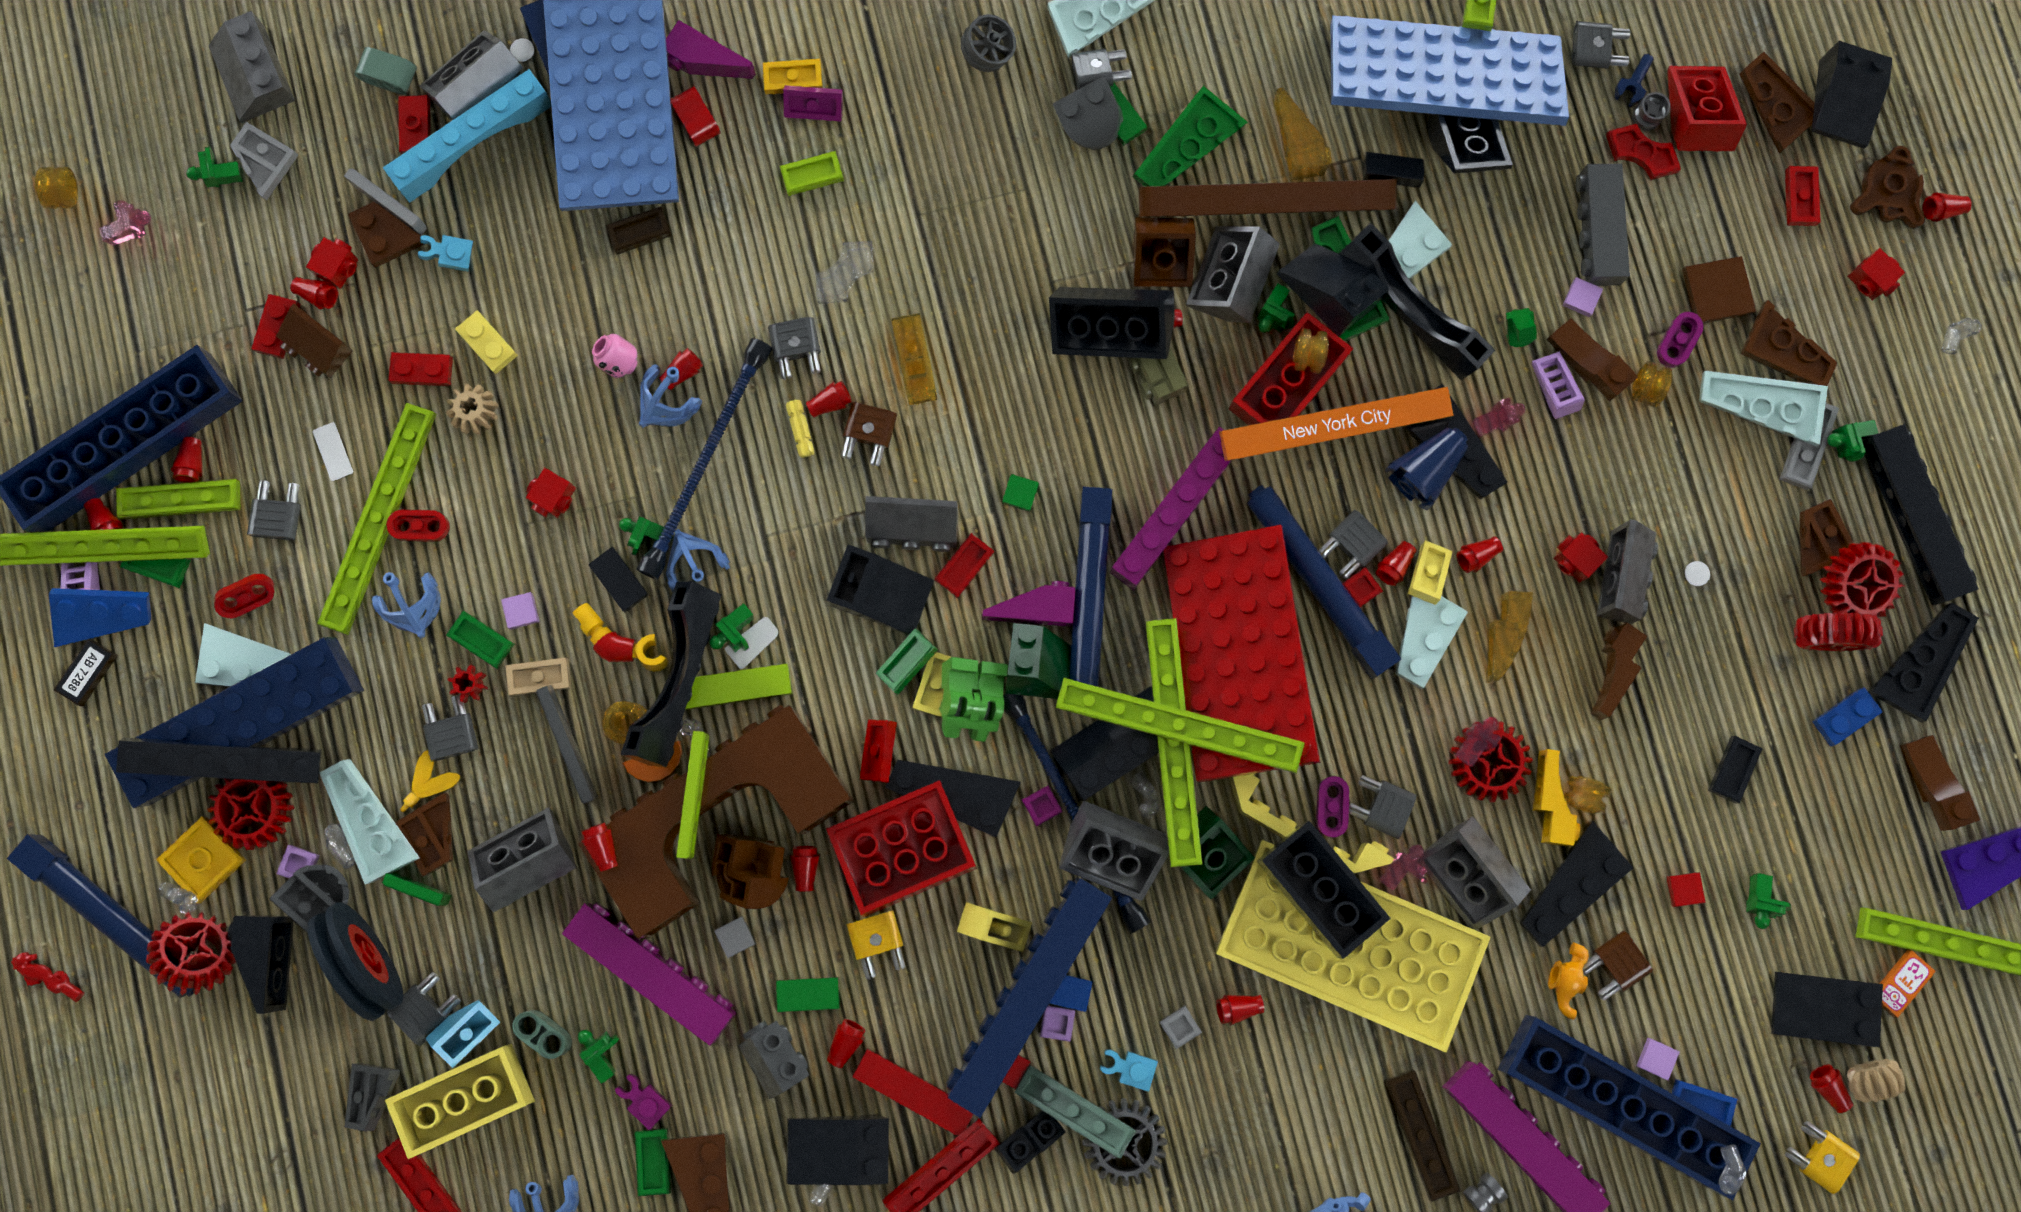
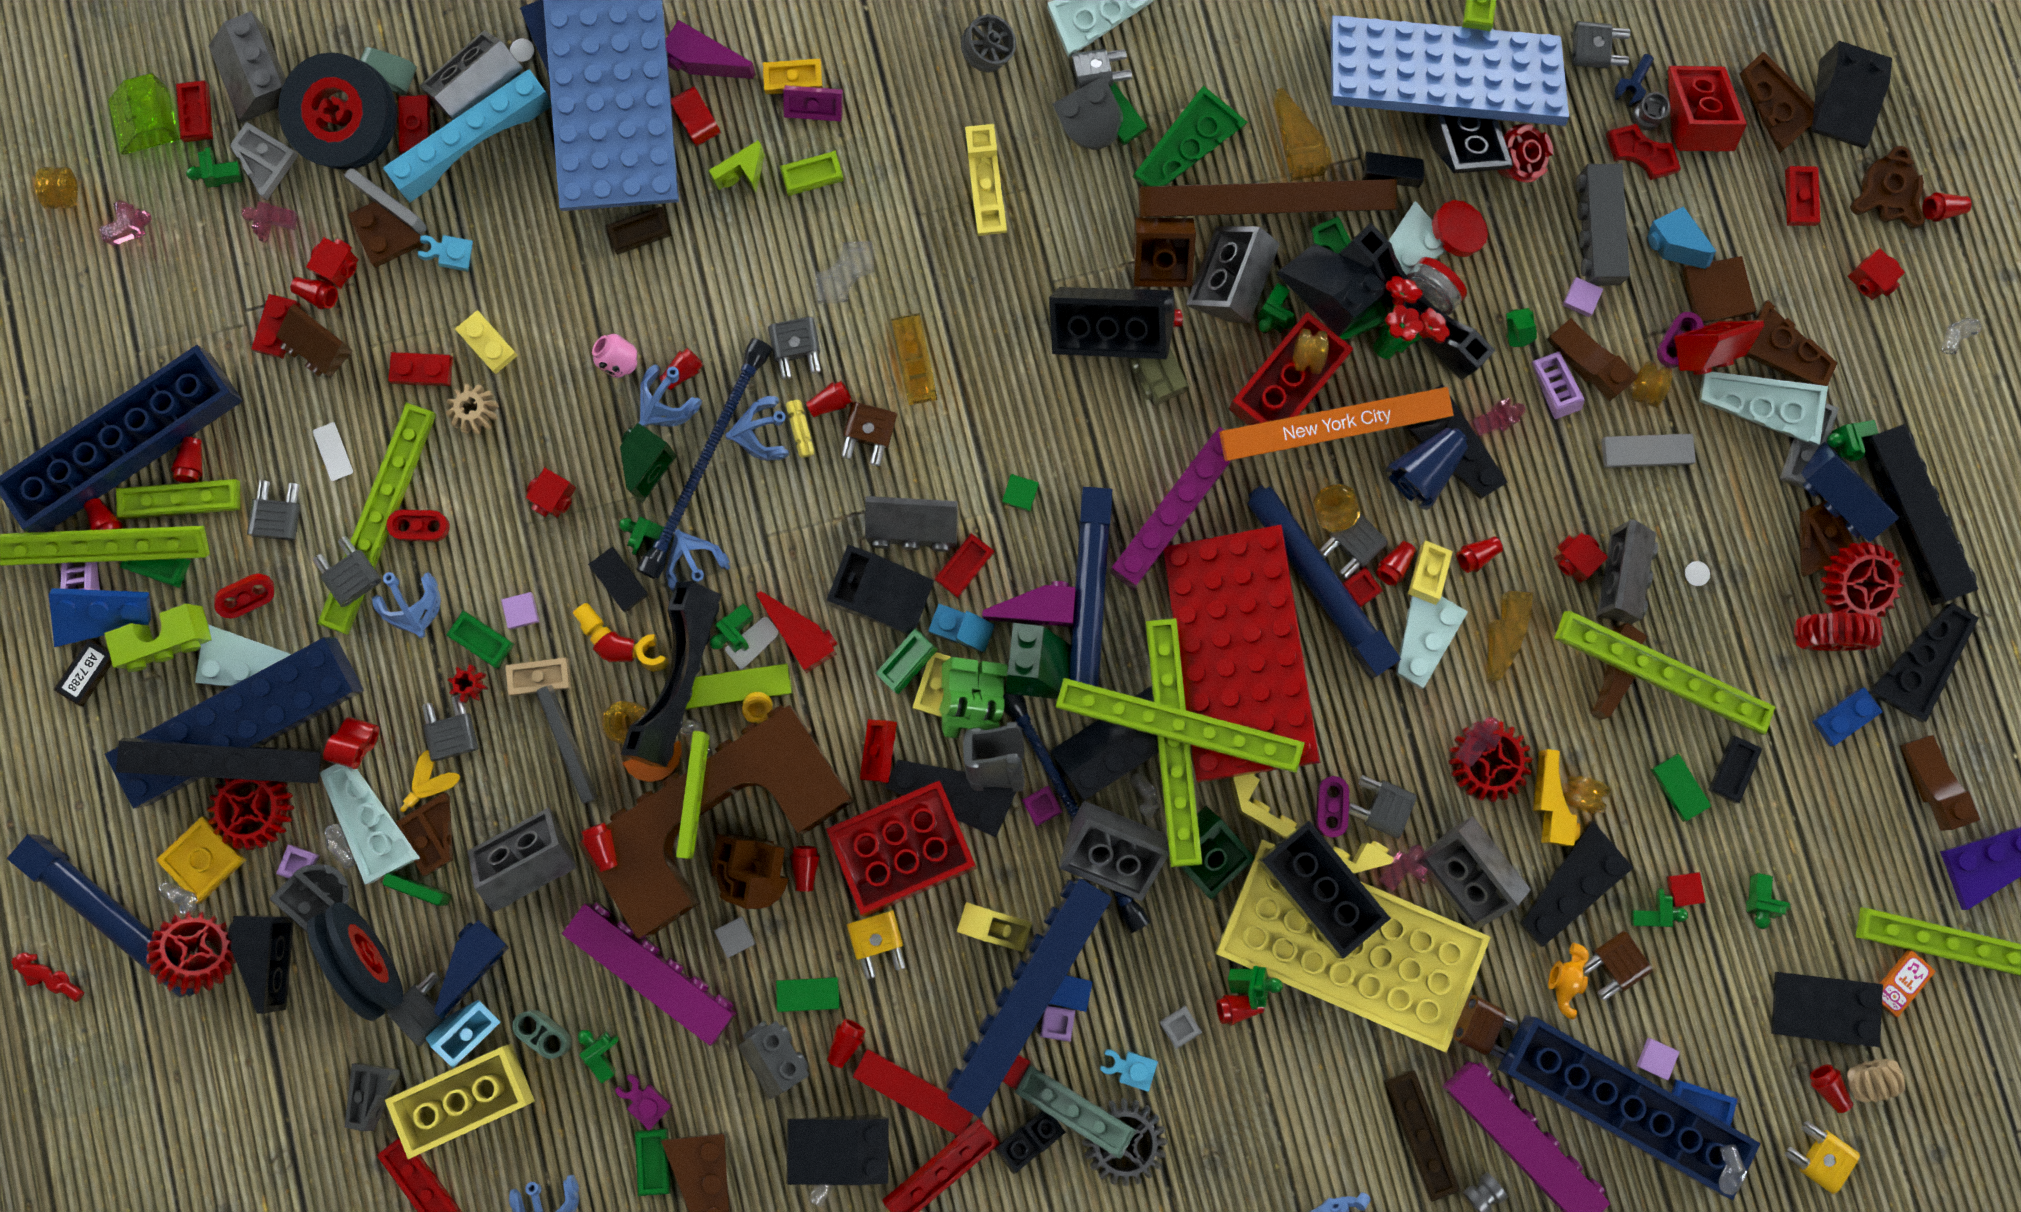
none -> lime arch [104,603,212,672]
none -> clear neon green slope [108,73,180,155]
none -> red plate [176,80,213,143]
none -> clear pink piece [241,201,298,243]
none -> black wheel [279,52,397,170]
none -> dark grey piece [313,536,382,607]
none -> red axle [323,716,380,769]
none -> dark blue slope [434,920,509,1019]
none -> dark green slope [620,423,677,504]
none -> lime slope [708,140,765,193]
none -> medium blue helmet [725,396,789,461]
none -> yellow tile [742,692,773,724]
none -> red slope [756,591,837,673]
none -> dark azure slope [928,604,995,653]
none -> dark grey piece [963,722,1025,792]
none -> light yellow slope [965,124,1007,236]
none -> green piece [1228,966,1283,1010]
none -> clear yellow wheel [1314,484,1360,531]
none -> red plant [1373,276,1450,359]
none -> clear piece [1407,257,1467,315]
none -> red tile [1432,200,1488,257]
none -> reddish brown piece [1453,995,1518,1059]
none -> red cone [1497,124,1553,183]
none -> lime tile [1554,610,1776,735]
none -> light grey tile [1602,434,1696,468]
none -> green piece [1631,888,1688,927]
none -> dark azure slope [1647,206,1716,269]
none -> green tile [1650,754,1712,822]
none -> red slope [1674,320,1764,375]
none -> dark blue slope [1801,441,1899,542]

